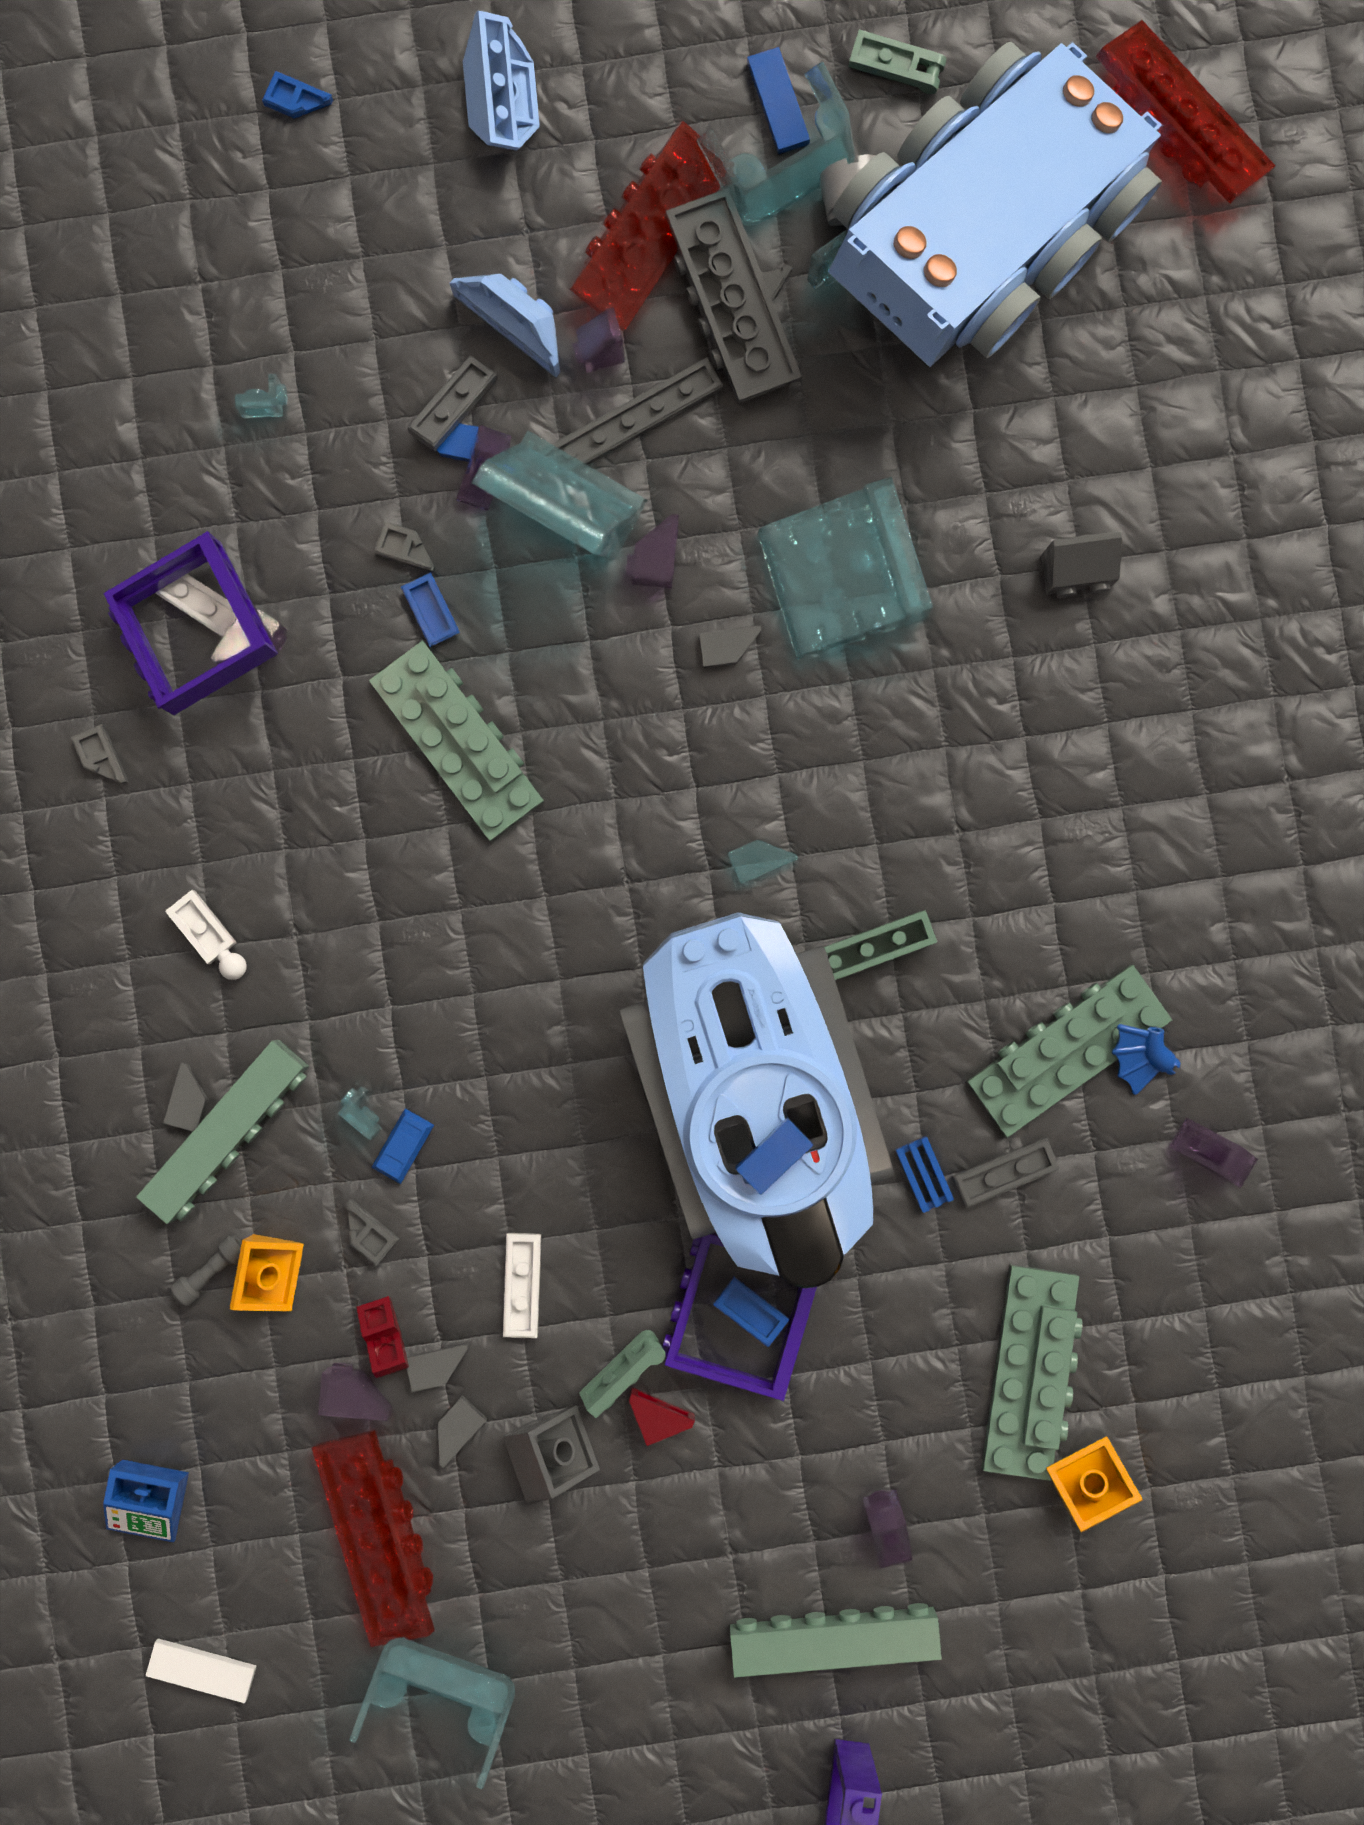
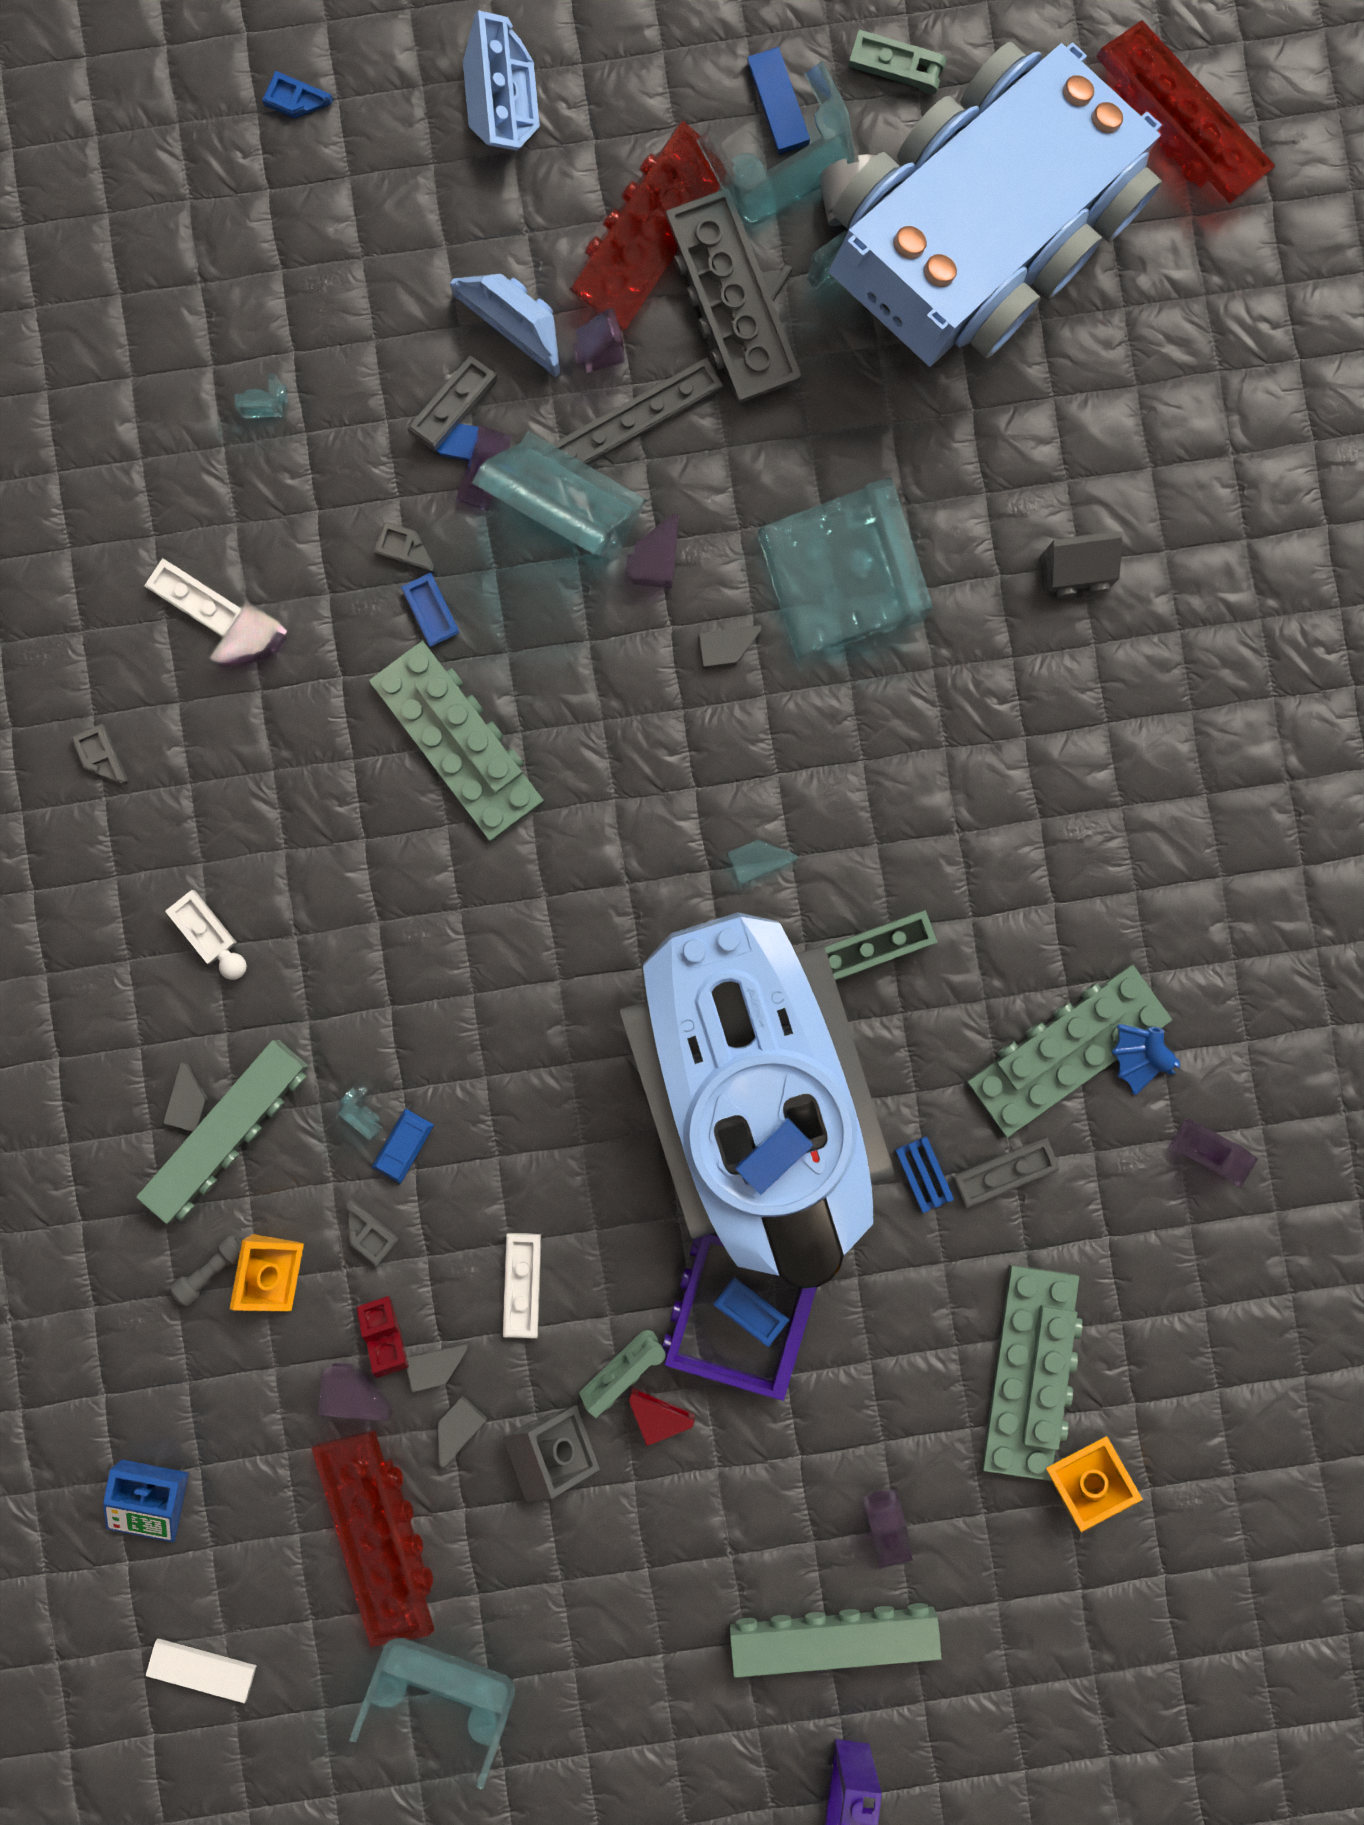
dark purple window [103,531,278,715] -> none

